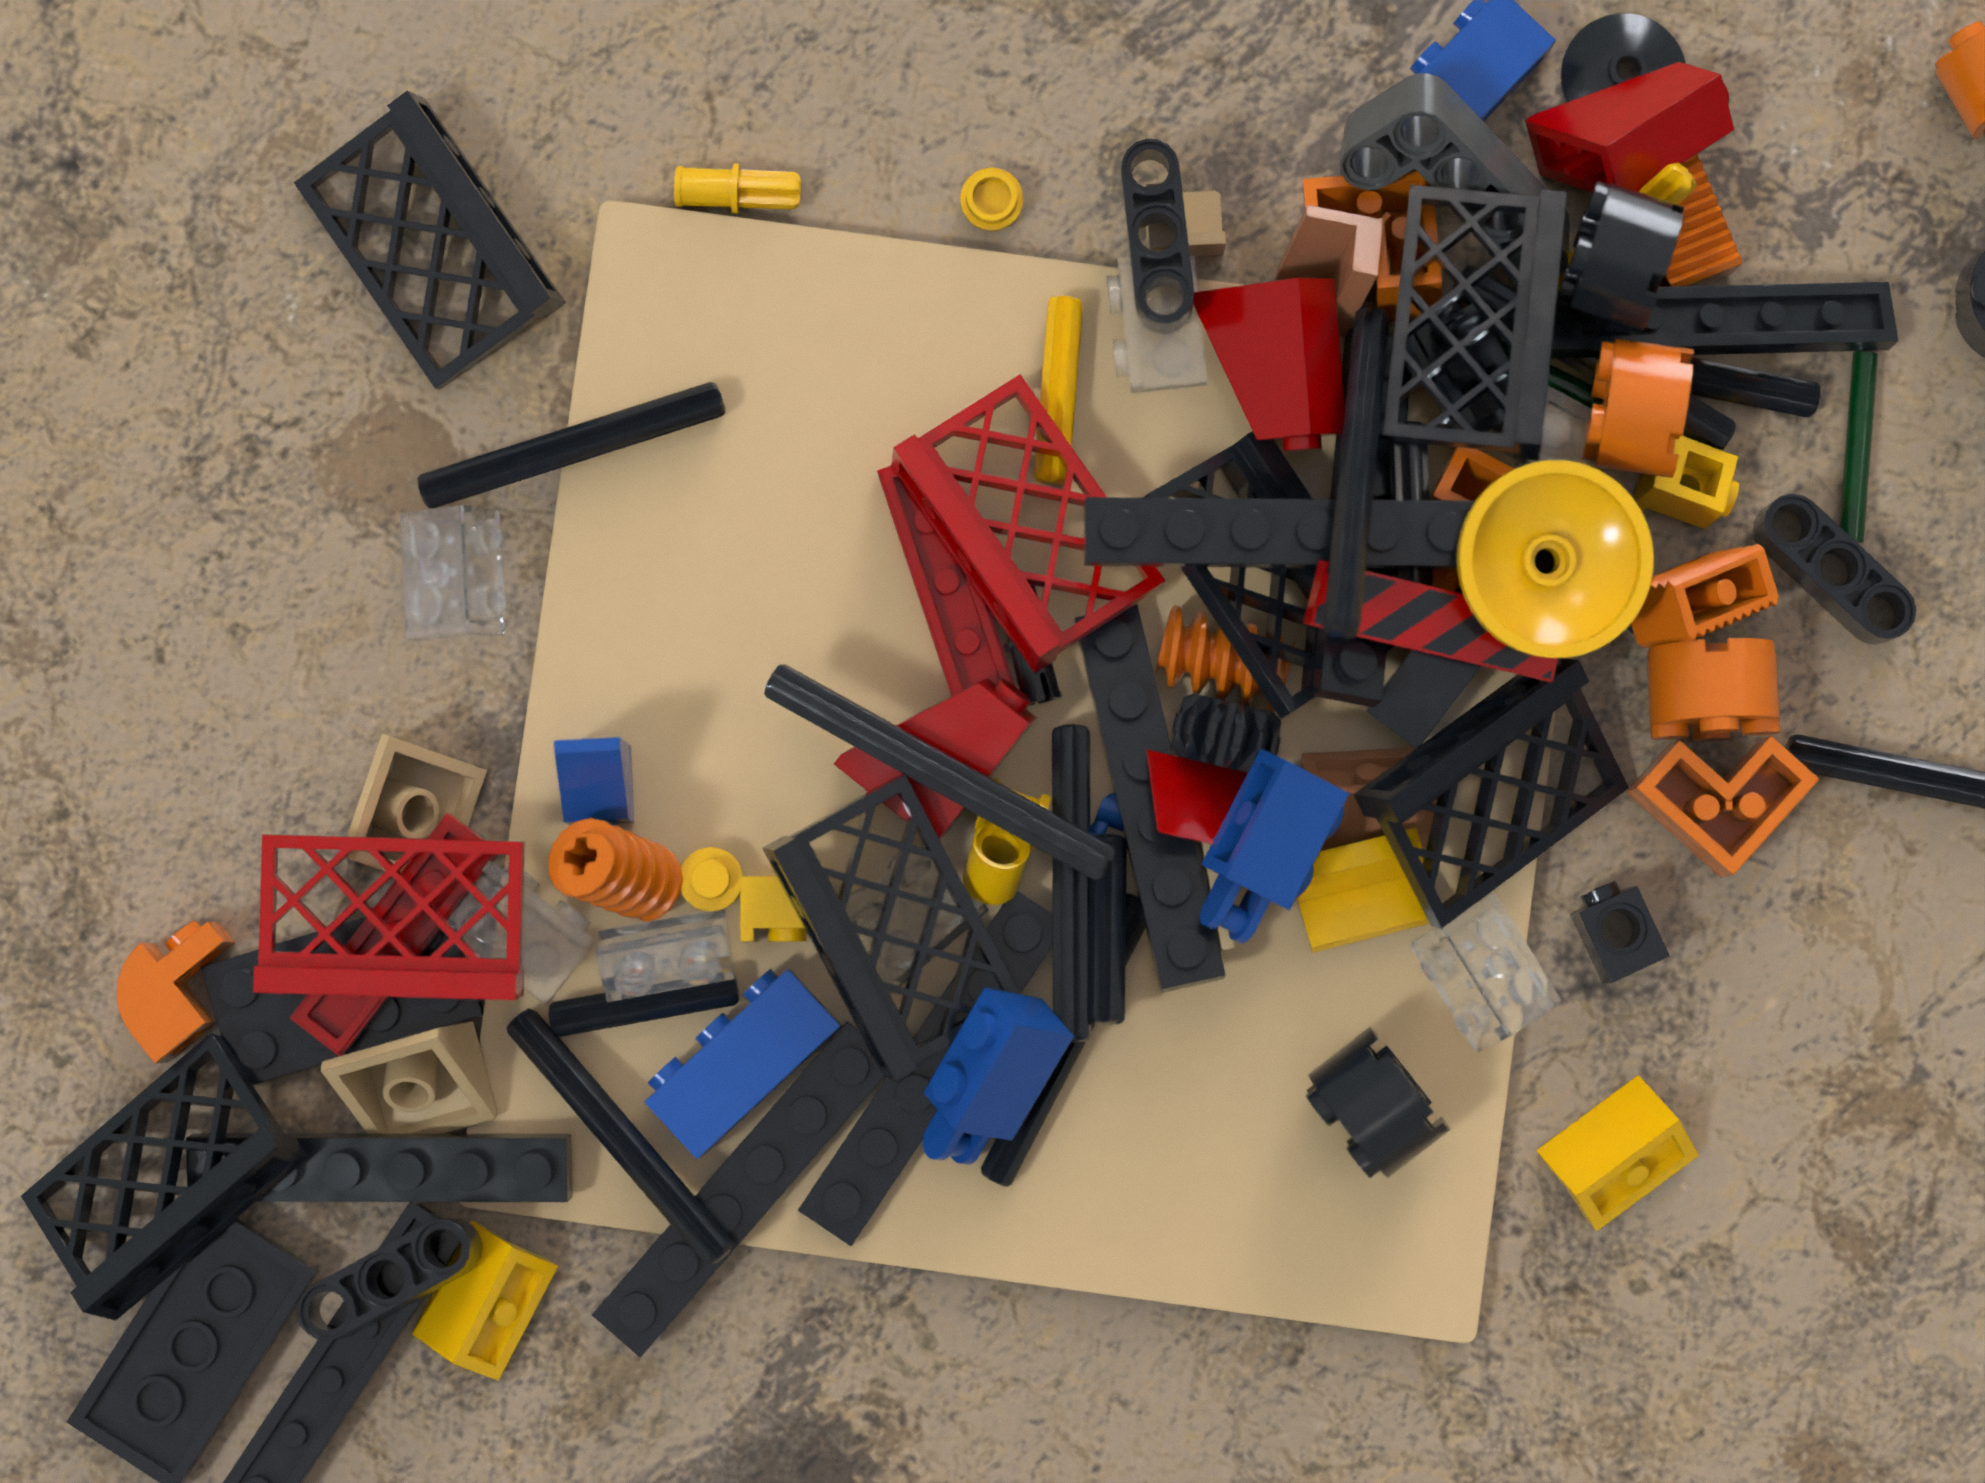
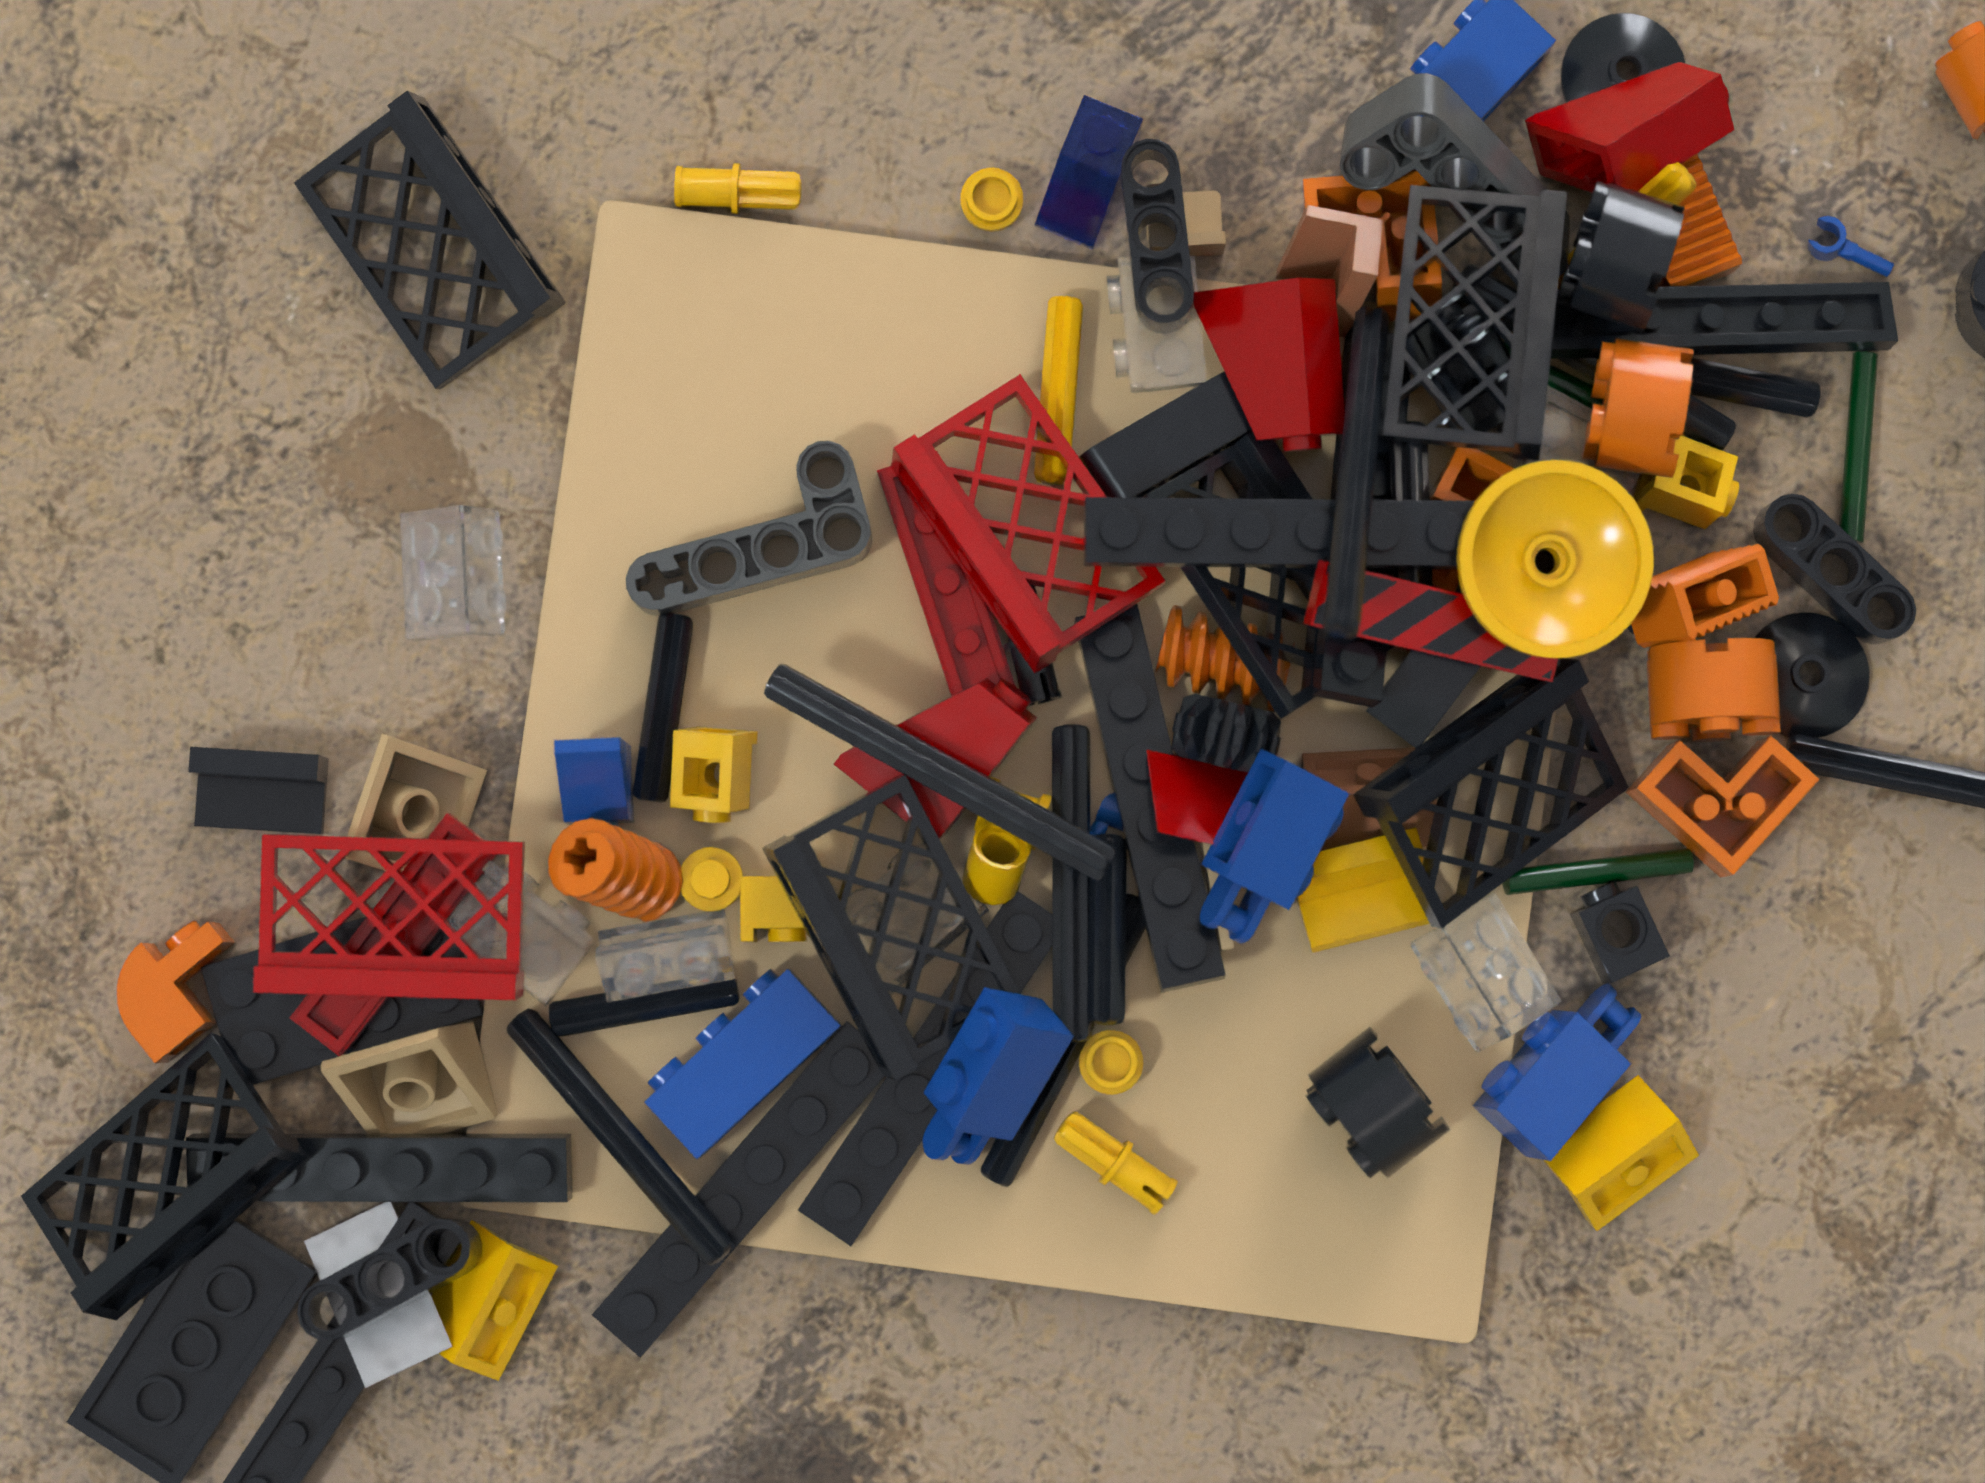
black axle [417,382,725,509] -> none
none -> black panel [188,747,329,835]
none -> flat silver sticker [304,1202,453,1388]
none -> dark grey beam [626,441,872,616]
none -> black axle [633,613,693,803]
none -> yellow brick [670,726,758,823]
none -> clear blue slope [1035,95,1143,250]
none -> yellow axle [1054,1112,1178,1215]
none -> black beam [1079,371,1252,498]
none -> yellow plate [1079,1030,1143,1095]
none -> blue brick [1473,983,1642,1161]
none -> dark green bar [1502,848,1694,895]
none -> black dish [1754,612,1869,738]
none -> blue hand [1808,216,1894,277]

